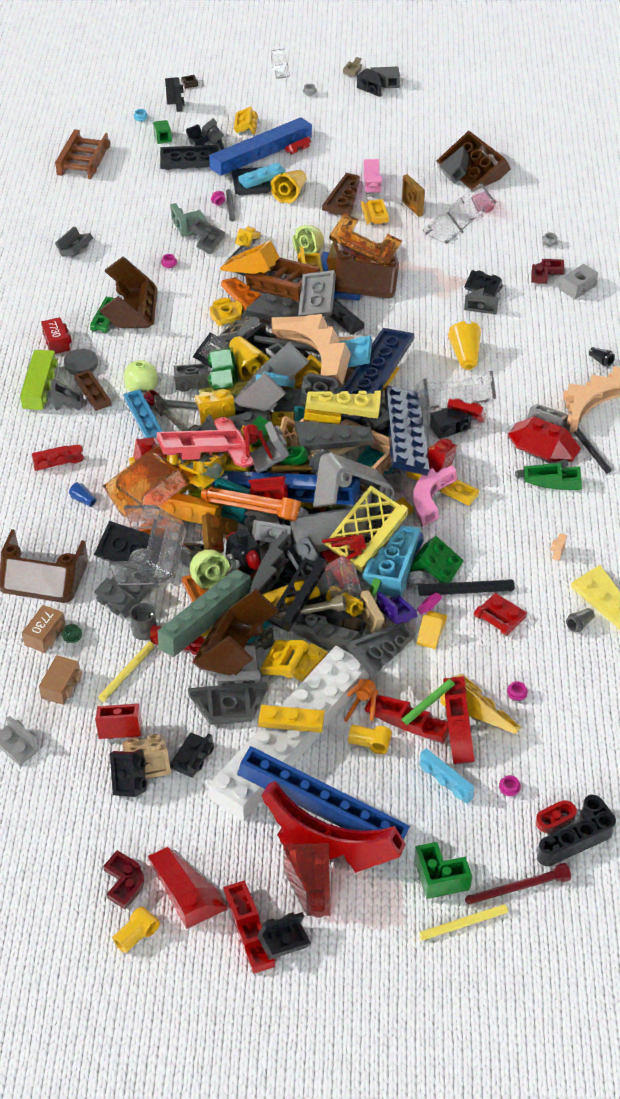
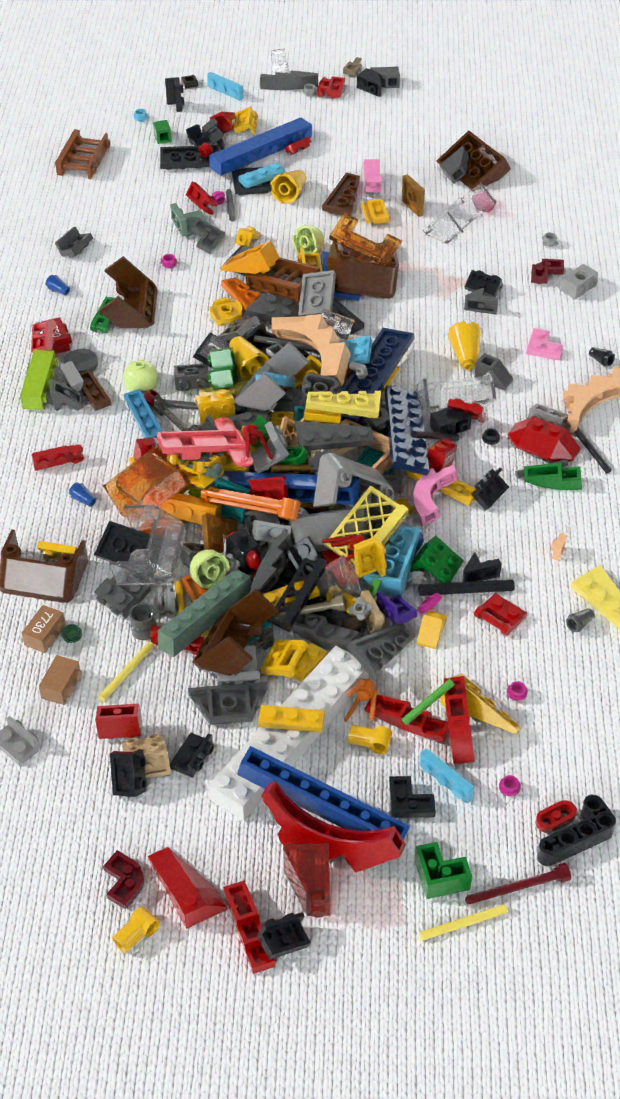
none -> plate [31,319,57,353]
none -> yellow plate [37,541,78,560]
none -> blue cone [45,275,70,296]
none -> light grey slope [60,361,84,392]
none -> light grey wheel [157,585,176,613]
none -> yellow bar [175,581,185,614]
none -> red hinge [186,181,218,215]
none -> red plate [198,143,213,157]
none -> medium azure plate [207,72,244,101]
none -> red slope [209,112,236,134]
none -> dark grey slope [260,70,319,90]
none -> red plate [317,76,345,98]
none -> clear plate [321,309,355,340]
none -> light grey plate [348,597,372,621]
none -> light grey arm [349,361,368,379]
none -> yellow bracket [354,536,387,578]
none -> black plate [389,776,436,818]
none -> black bar [412,431,460,441]
none -> black slope [462,552,502,582]
none -> black bracket [471,467,509,511]
none -> dark grey slope [474,353,513,391]
none -> black plate [482,428,500,445]
none -> bright pink plate [526,328,564,361]

